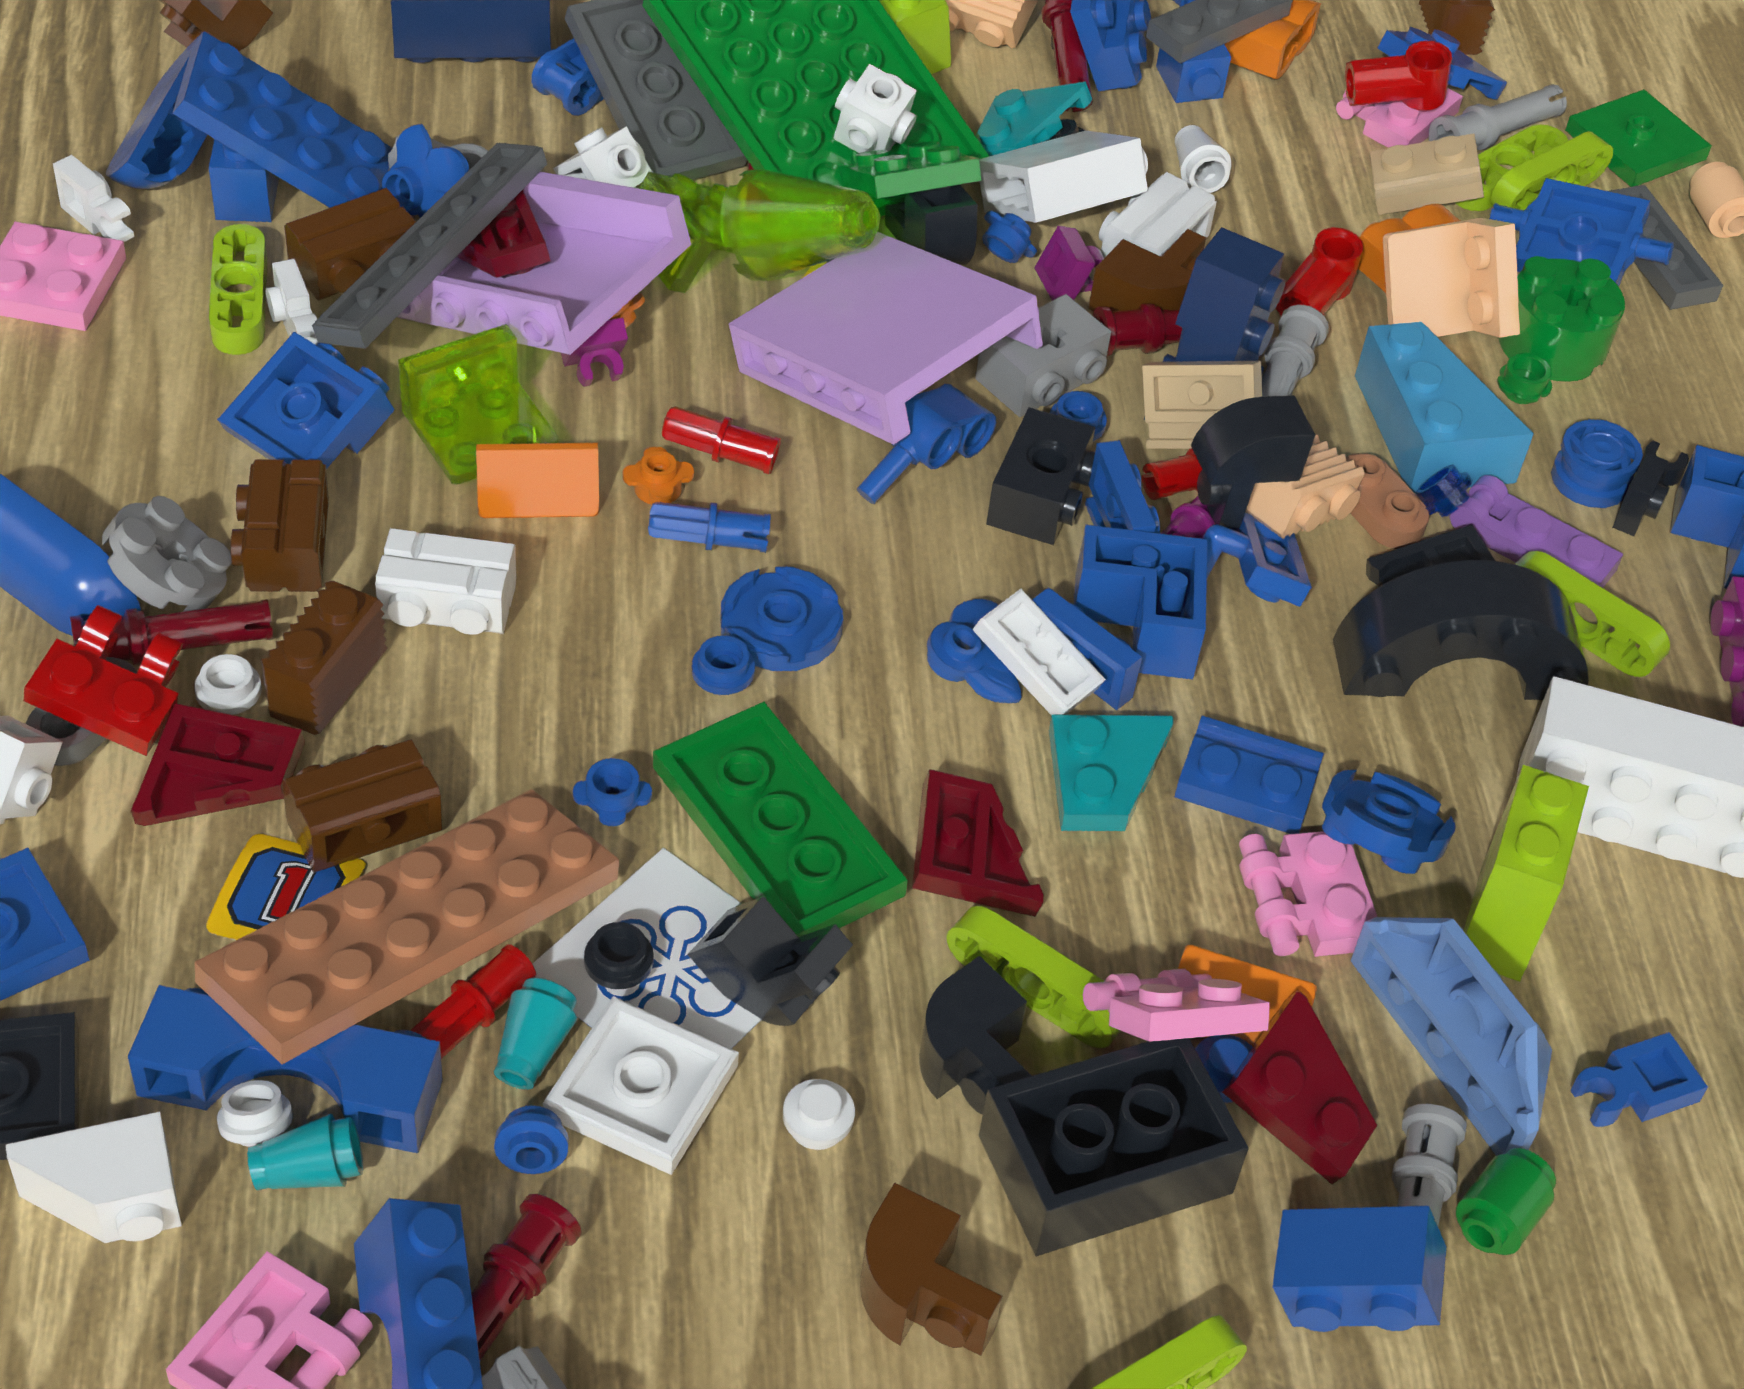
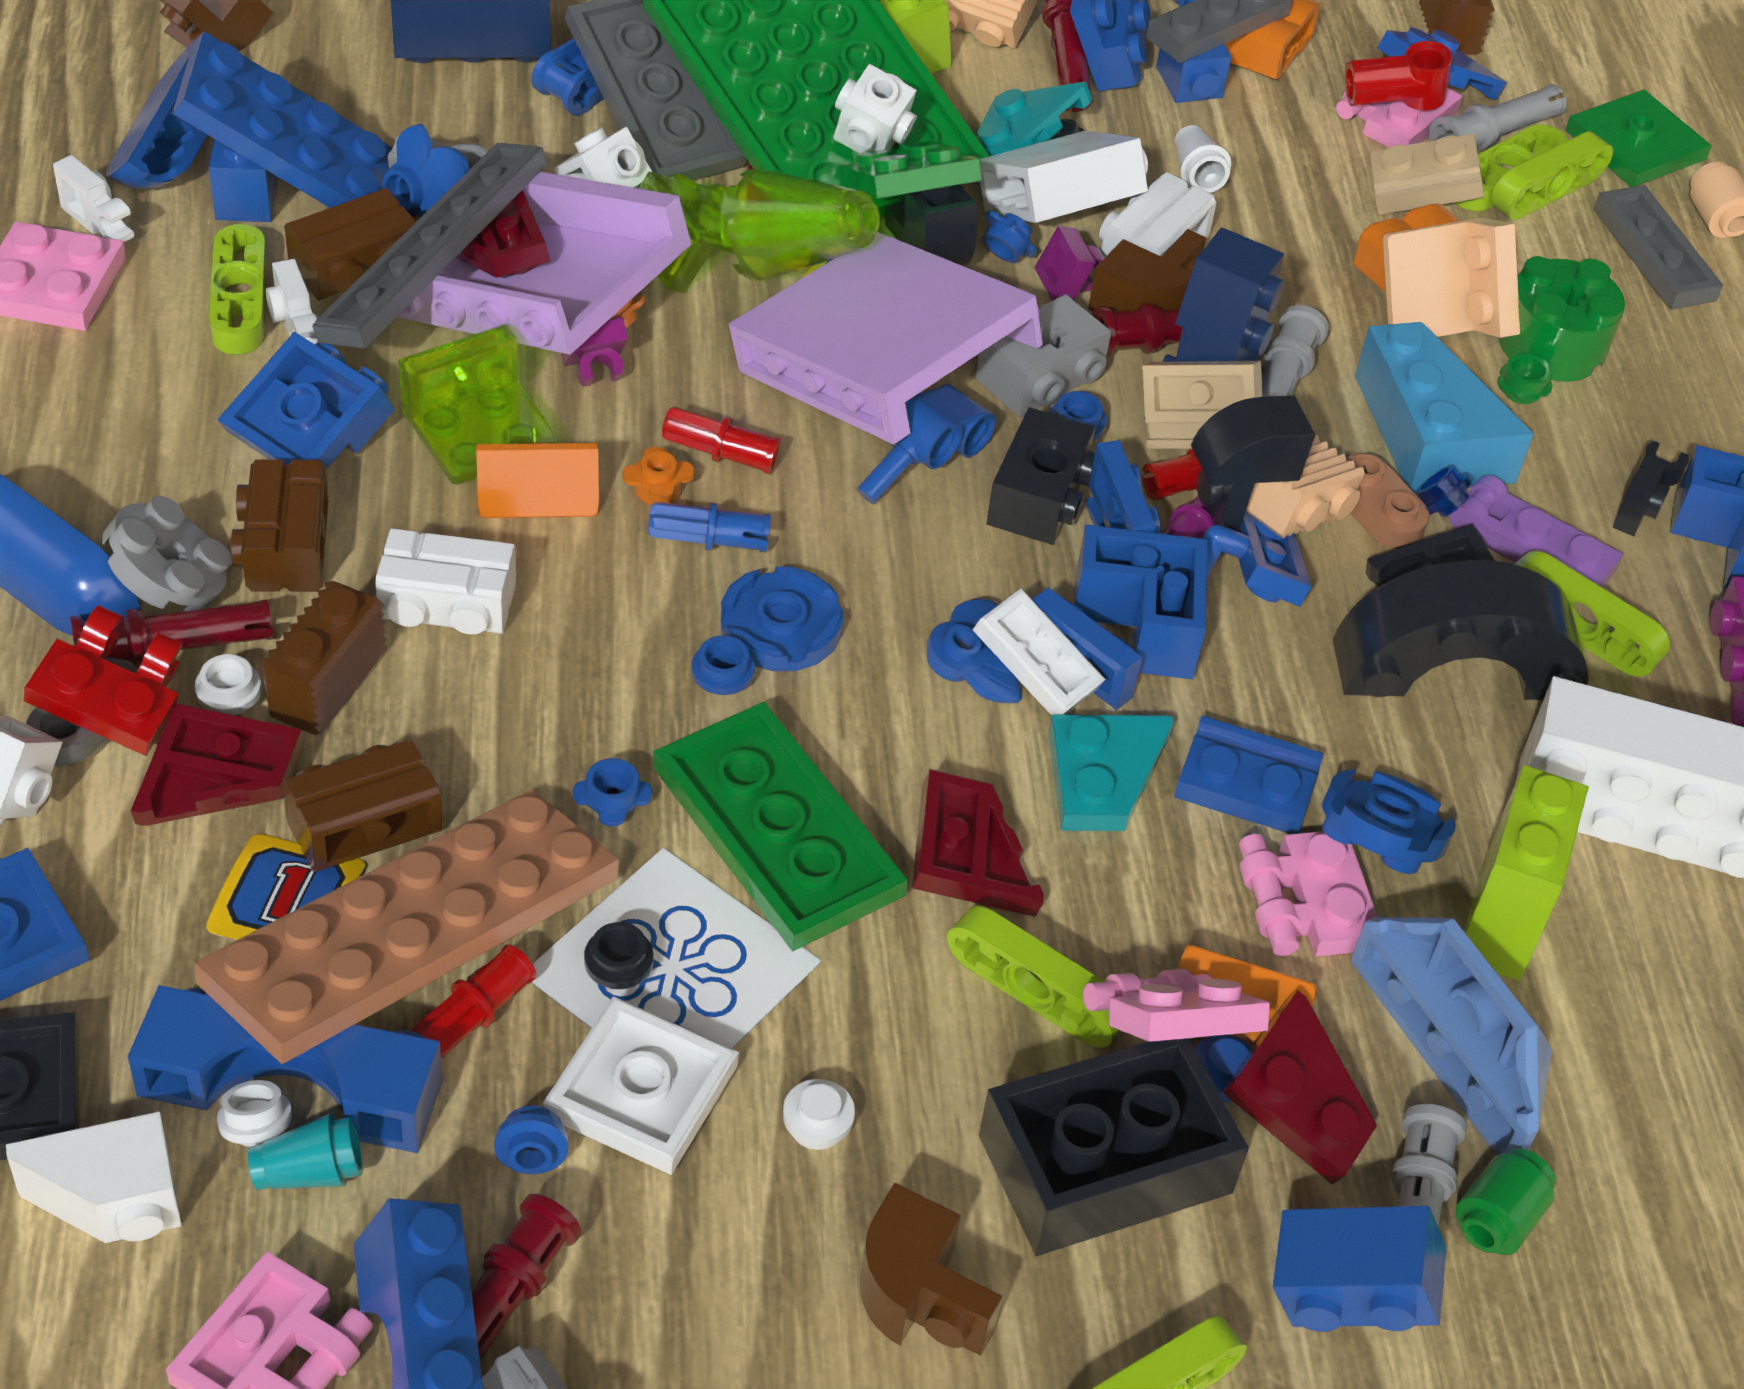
teal cone [494,978,577,1090] -> none
black brick [687,896,853,1026] -> none
black brick [919,956,1032,1115] -> none
red piece [1275,227,1363,316] -> none
blue plate [1489,178,1674,287] -> none
blue wheel [1551,419,1643,508] -> none
blue plate [1570,1032,1708,1127] -> none

